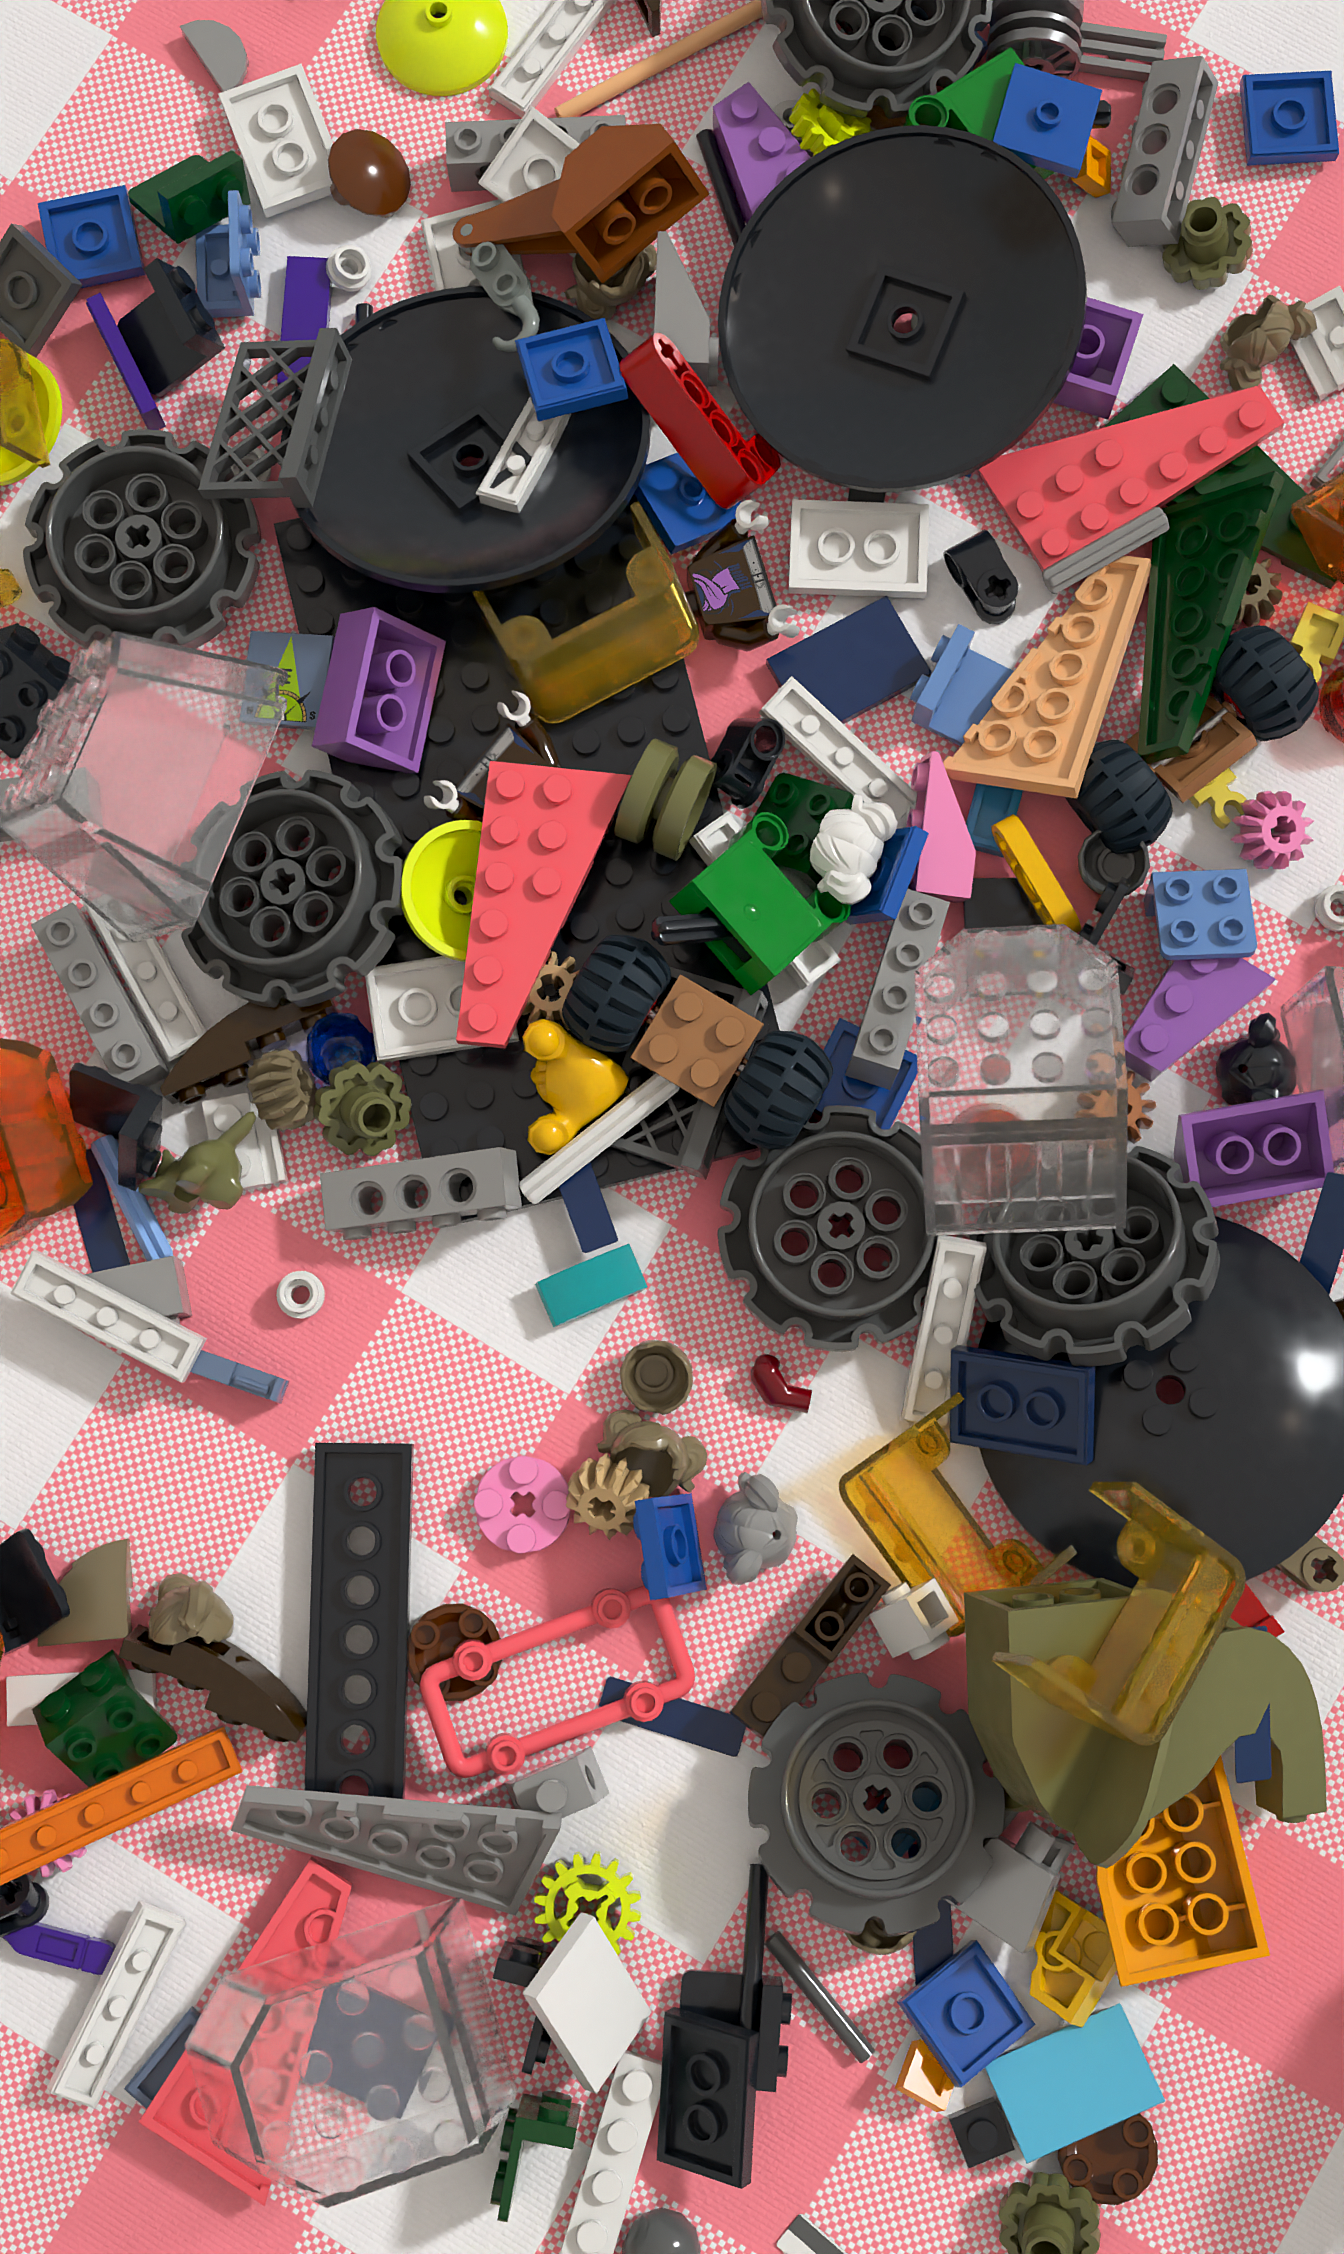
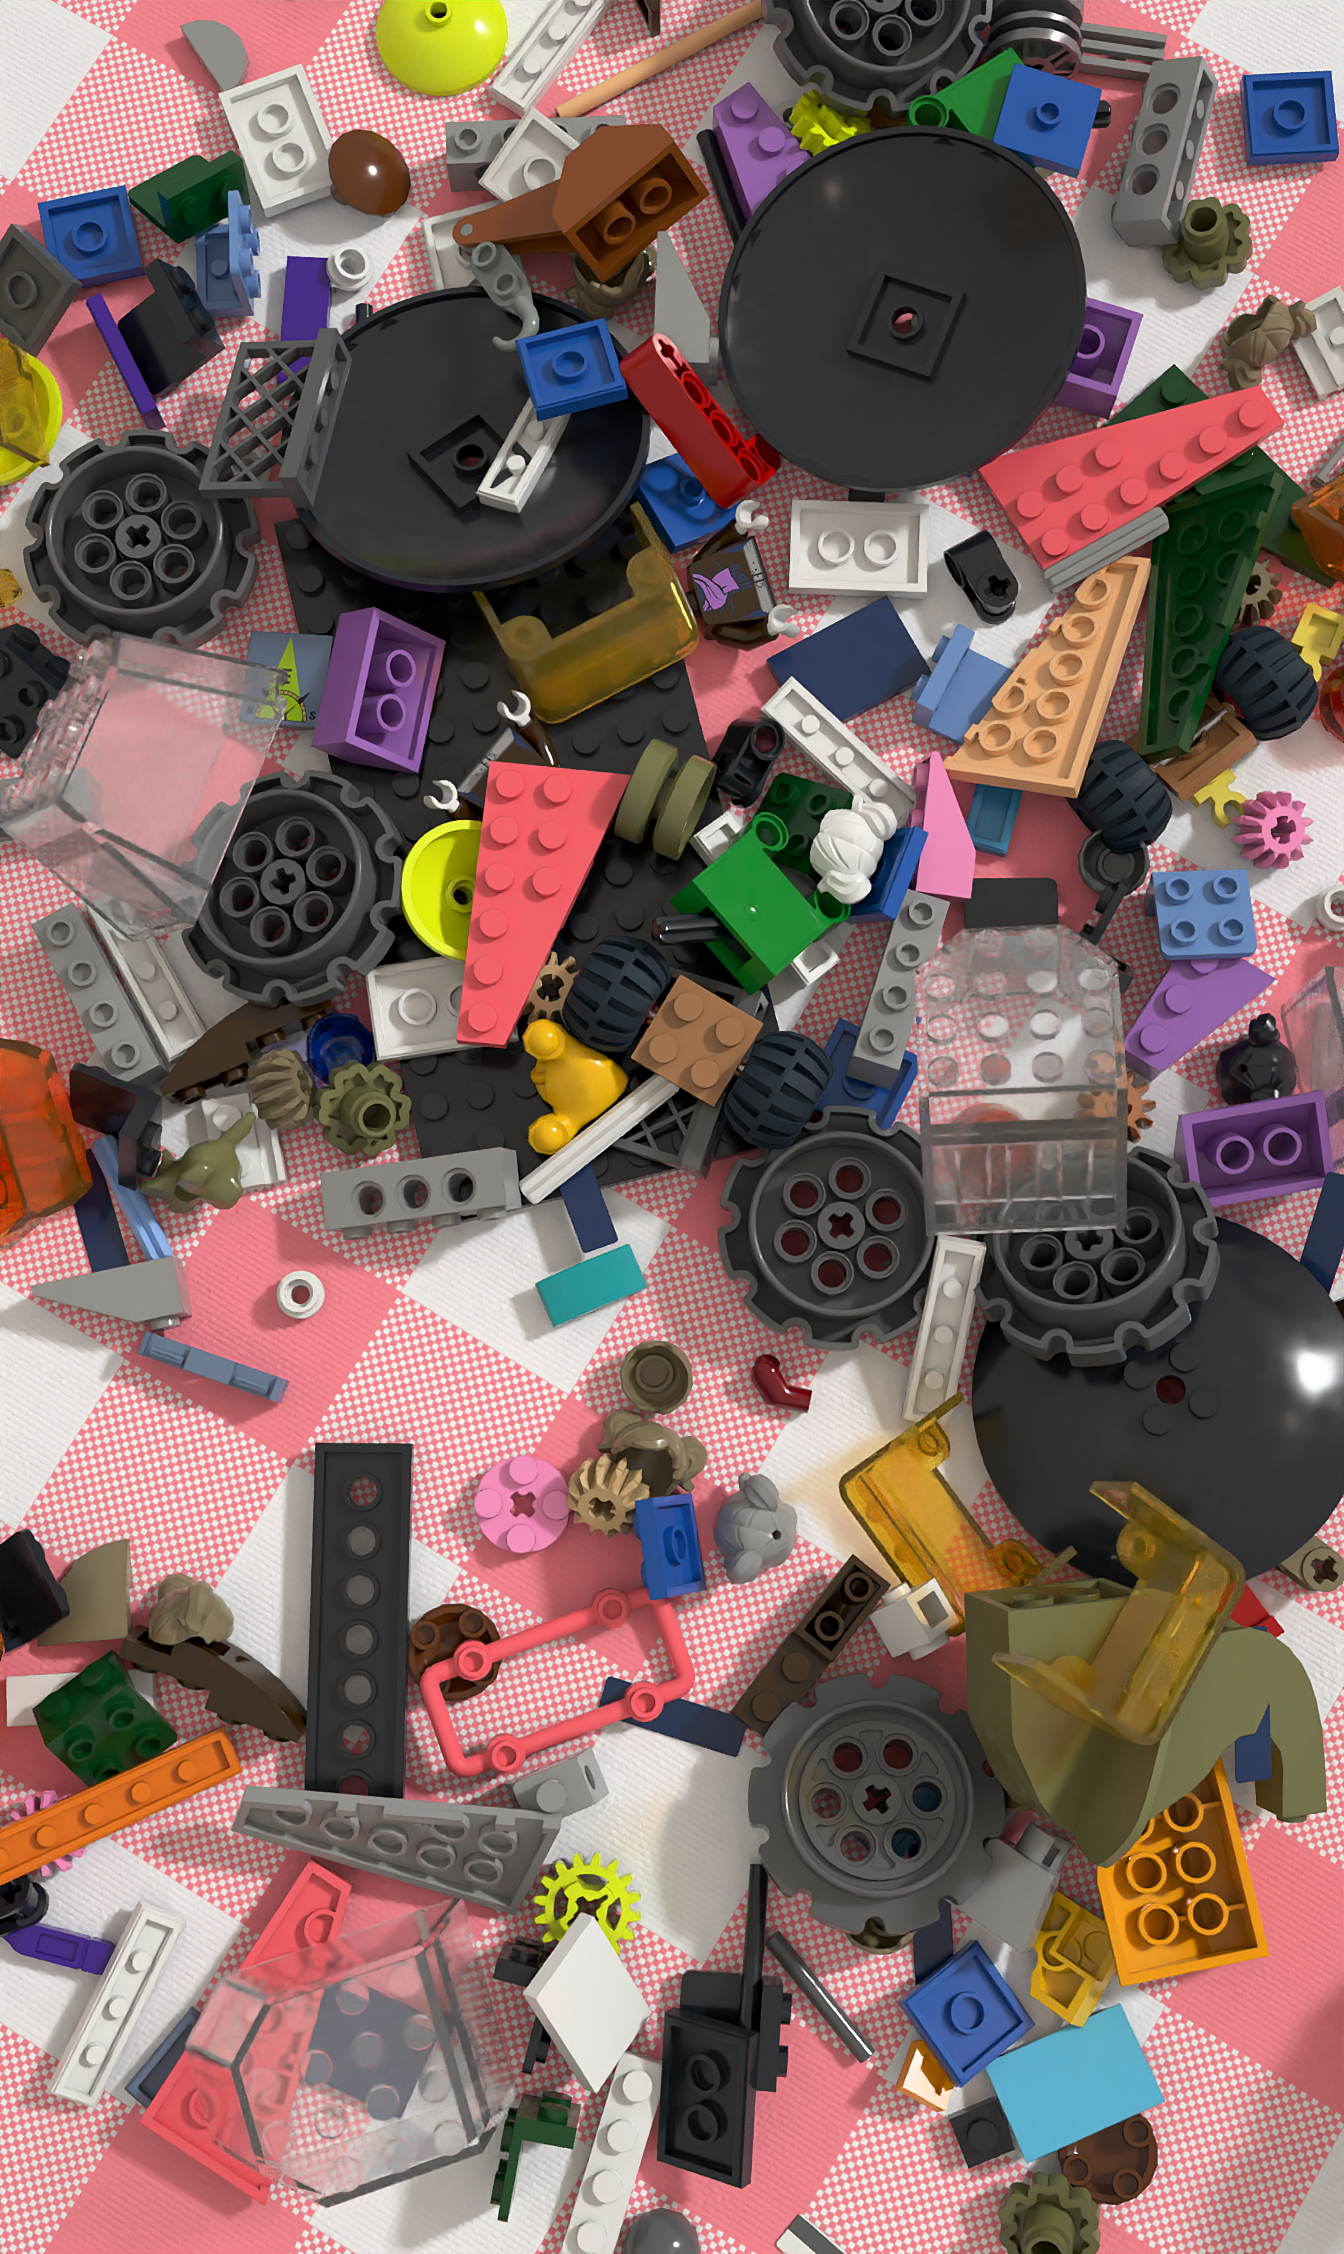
white tile [10,1250,207,1383] -> none
dark blue tile [950,1345,1095,1466] -> none
yellow beam [991,814,1081,940] -> none
light orange plate [1071,135,1111,198] -> none

